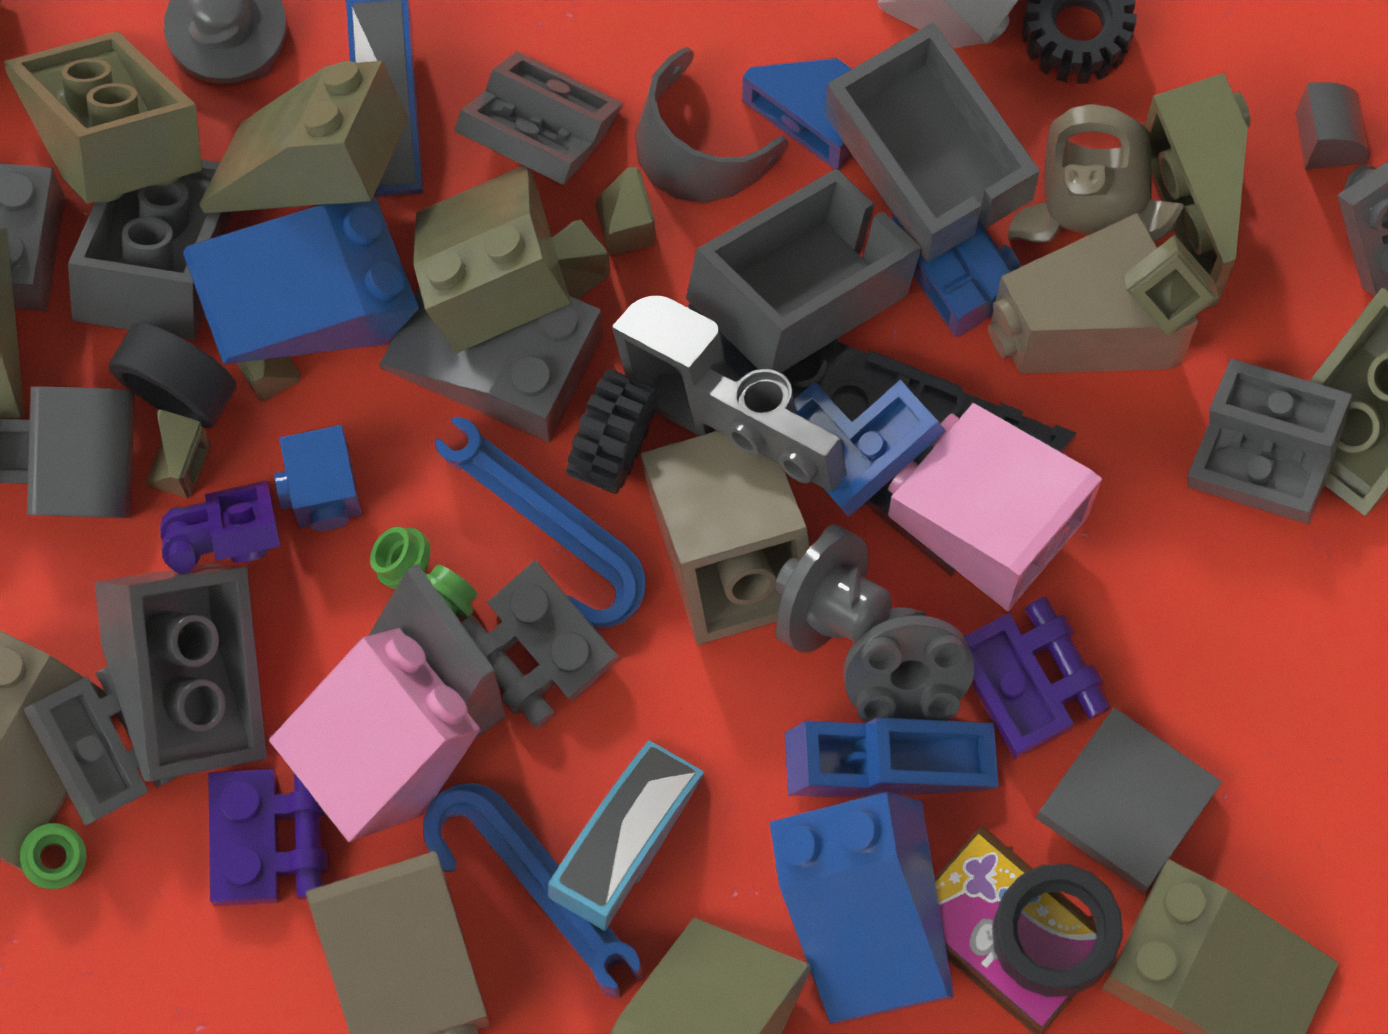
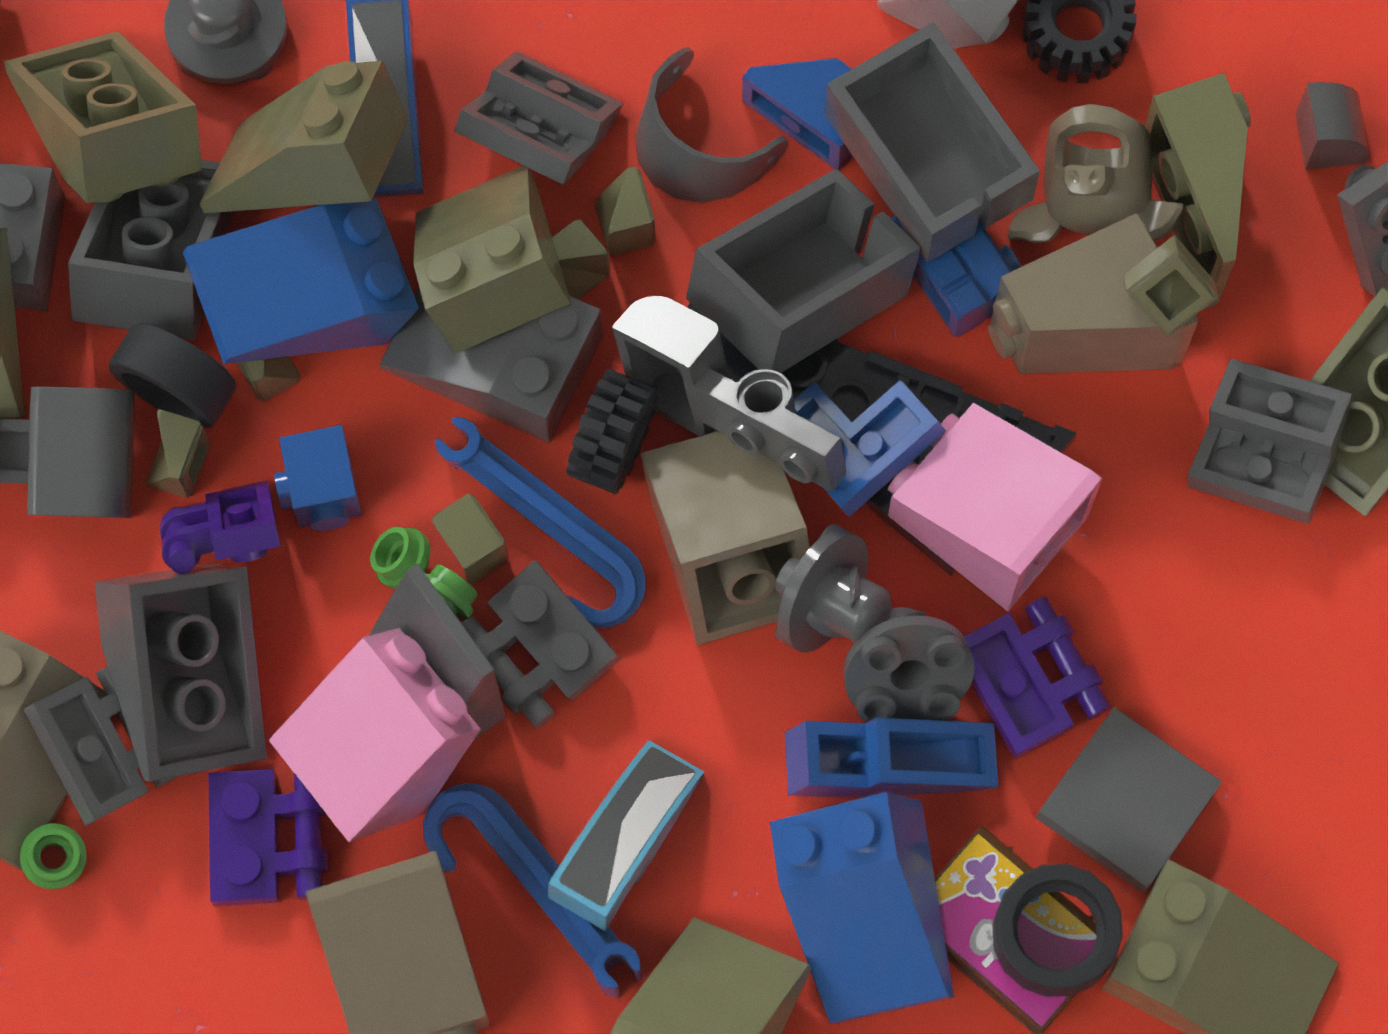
none -> olive slope [432,493,508,585]

